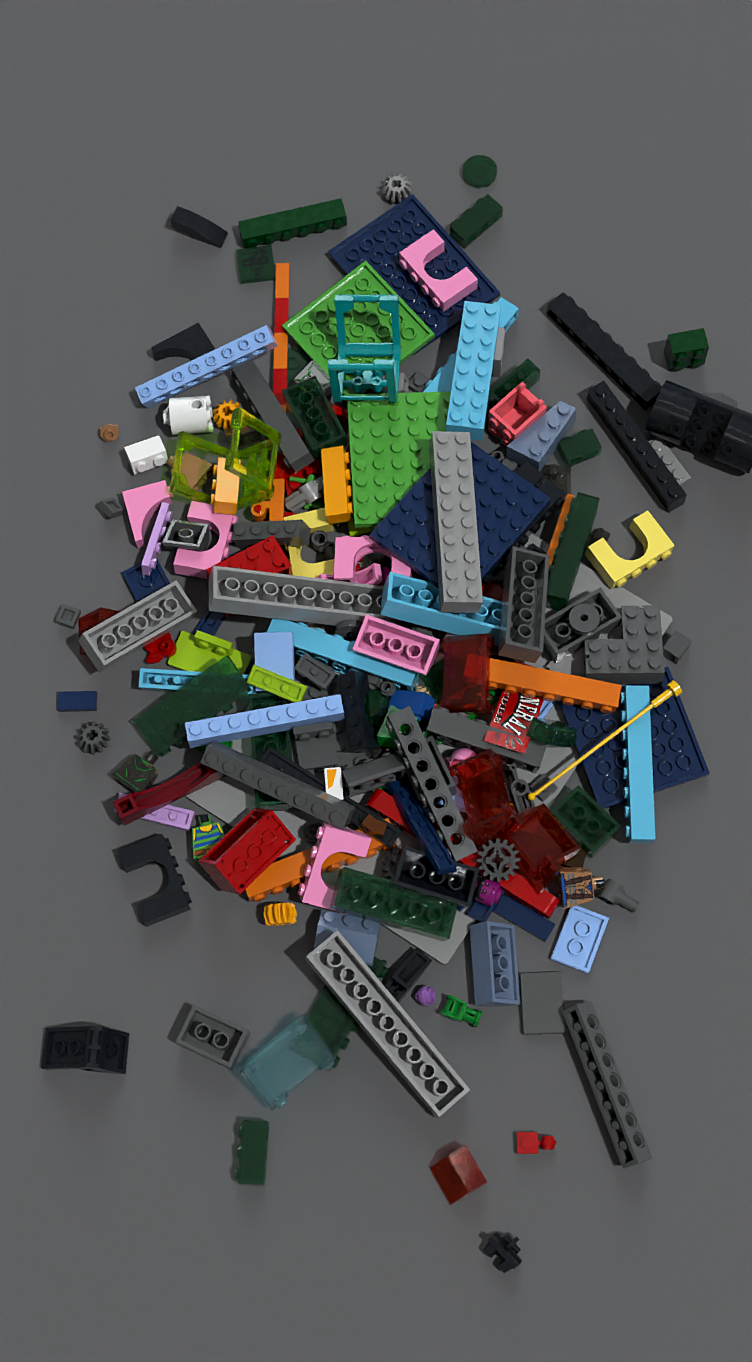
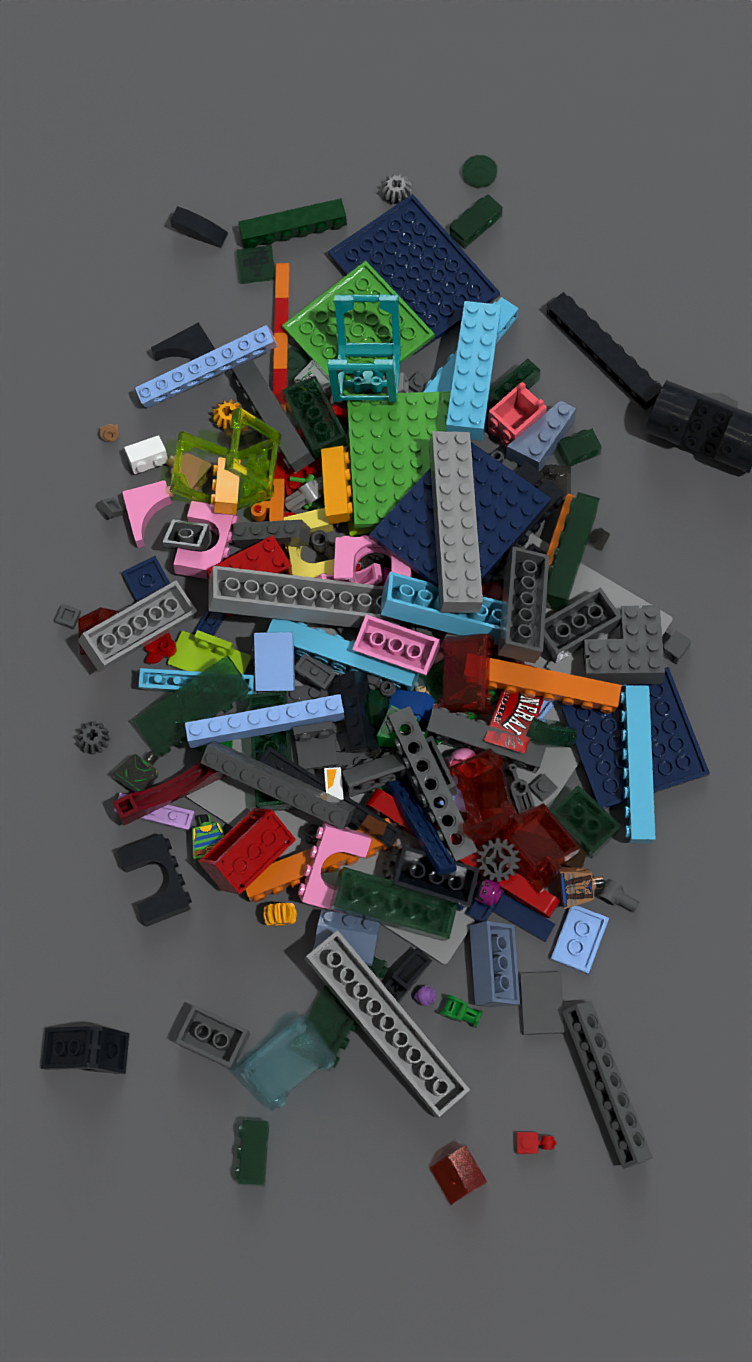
dark blue tile [58,691,97,712] -> none
lavender plate [141,502,172,576] -> none
white cylinder [163,395,213,435] -> none
lime tile [246,664,308,702] -> none
dark grey piece [335,619,363,642] -> none
bright pink arch [399,229,478,312] -> none
black hips [484,1232,522,1273] -> none
light grey tile [493,327,505,377] -> none
yellow piece [528,680,683,801] -> none
dark grey piece [568,603,600,635] -> none
light yellow arch [585,511,675,589] -> none
black brick [587,381,687,513] -> none
light grey plate [648,437,691,486] -> none
dark green brick [664,328,709,371] -> none

